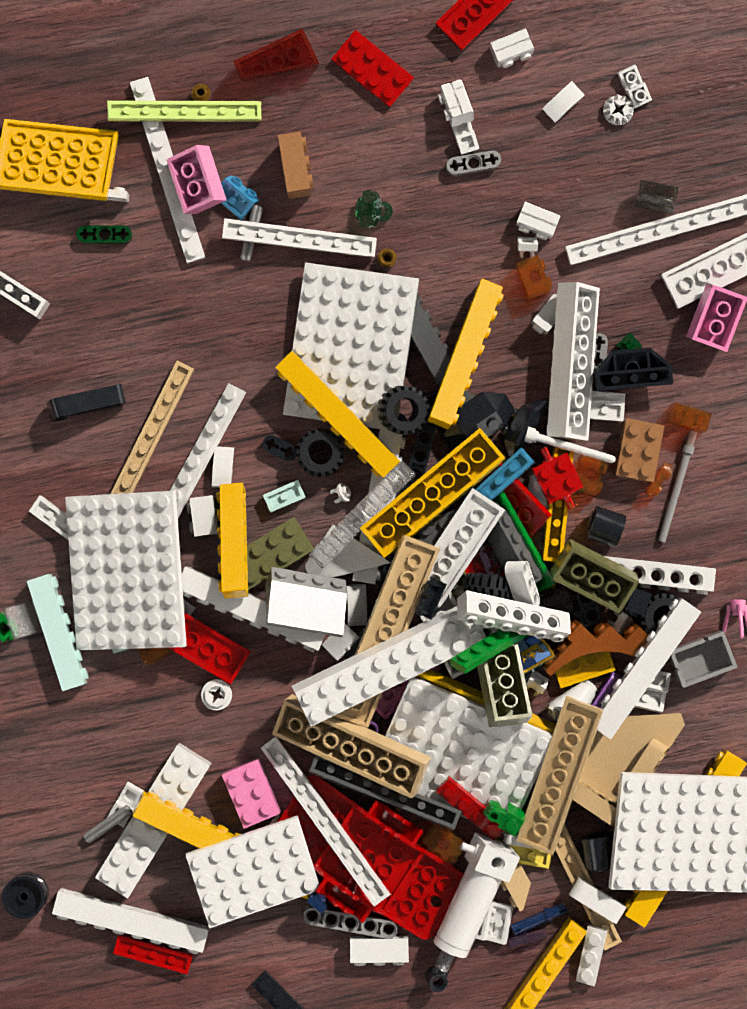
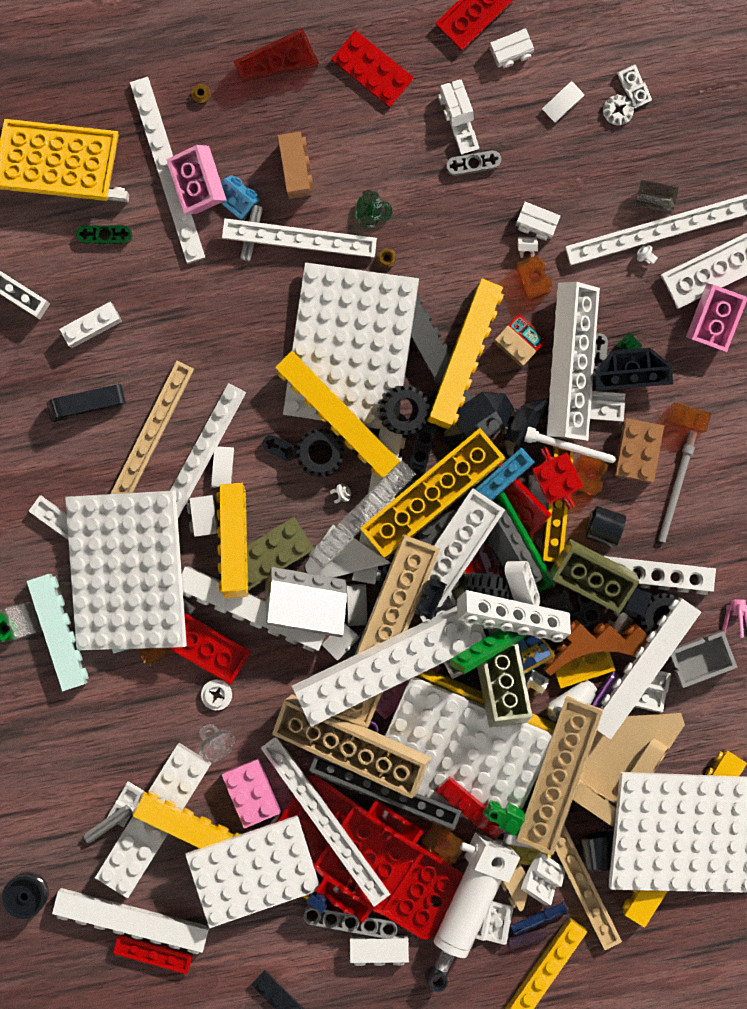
yellowish green tile [107,101,261,122] -> none
light aqua plate [263,480,306,513] -> none
white bracket [530,294,557,335] -> none
white beam [569,877,627,924] -> none
white plate [576,925,608,986] -> none
clear orange plate [645,461,673,498] -> none
none -> white brick [60,302,122,348]
none -> clear tile [199,724,236,762]
none -> tan slope [494,314,548,367]
none -> white slope [521,853,565,905]
none -> white plate [637,245,657,264]

